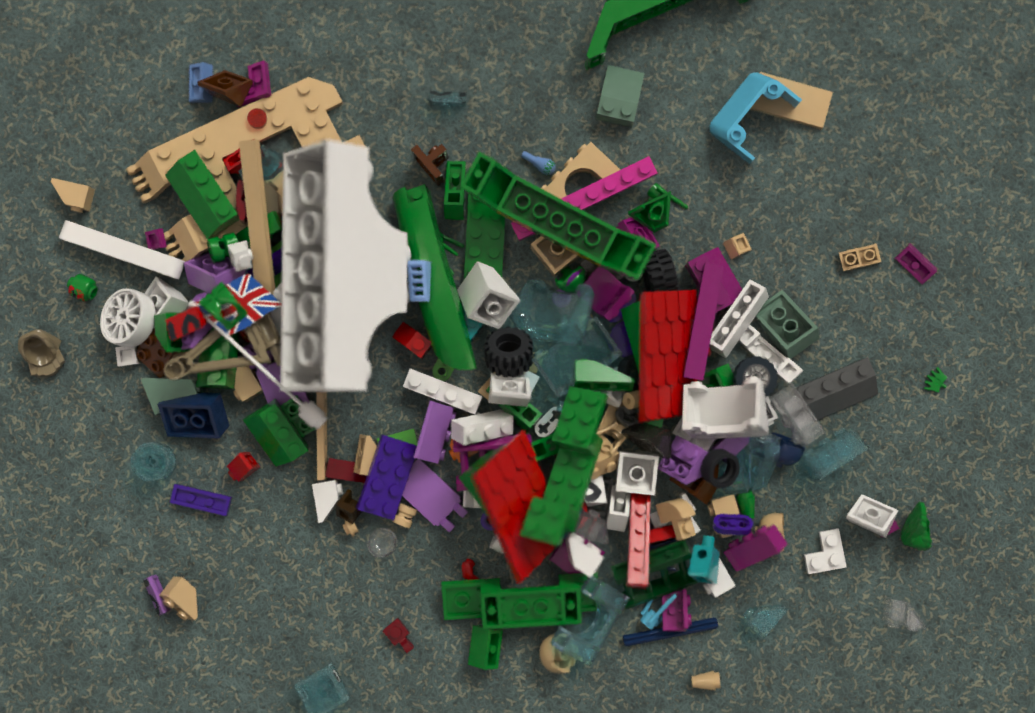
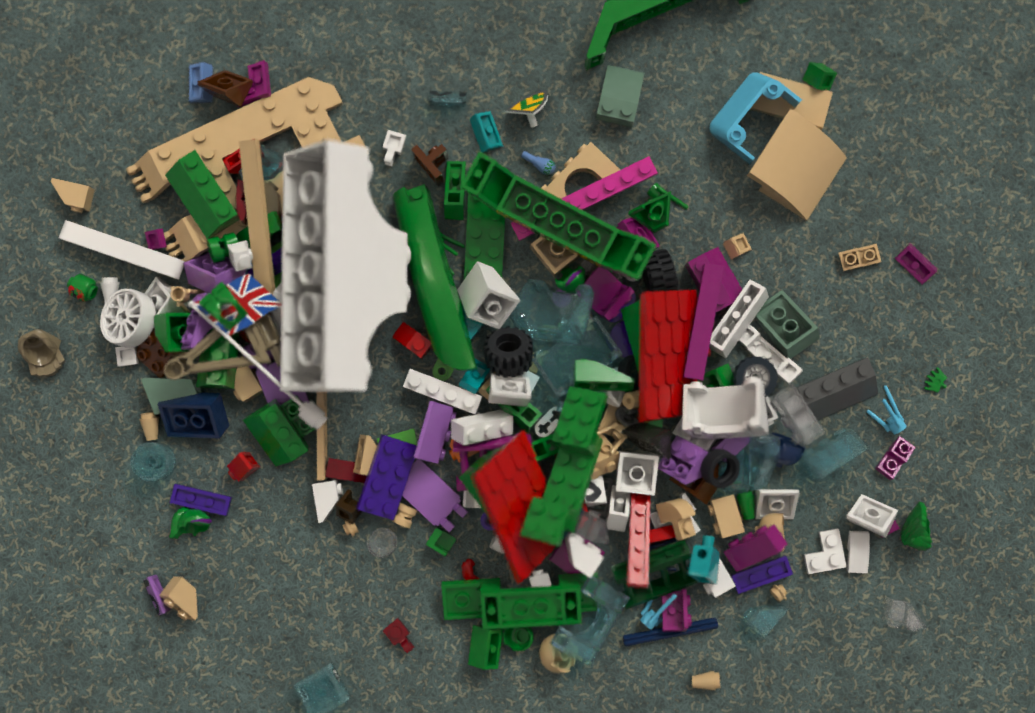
red slope [165,305,208,341] -> none
clear red tile [247,108,267,129] -> none
light blue slope [408,260,431,302] -> none
dark purple plate [713,514,753,535] -> none
none -> white cone [100,277,120,303]
none -> tan cone [139,412,159,441]
none -> green hair [169,507,212,539]
none -> tan plant [171,286,207,313]
none -> white plate [382,130,407,167]
none -> green panel [426,527,456,557]
none -> teal slope [459,359,490,394]
none -> teal slope [469,111,503,153]
none -> green hair [502,627,534,651]
none -> shield [506,90,548,127]
none -> white brick [529,569,552,587]
none -> dark purple plate [731,555,793,594]
none -> tan slope [747,108,847,221]
none -> white slope [755,489,799,519]
none -> tan plate [769,584,788,603]
none -> green panel [803,62,837,90]
none -> white slope [847,531,870,573]
none -> medium azure plant [866,385,907,435]
none -> magenta slope [875,436,916,480]

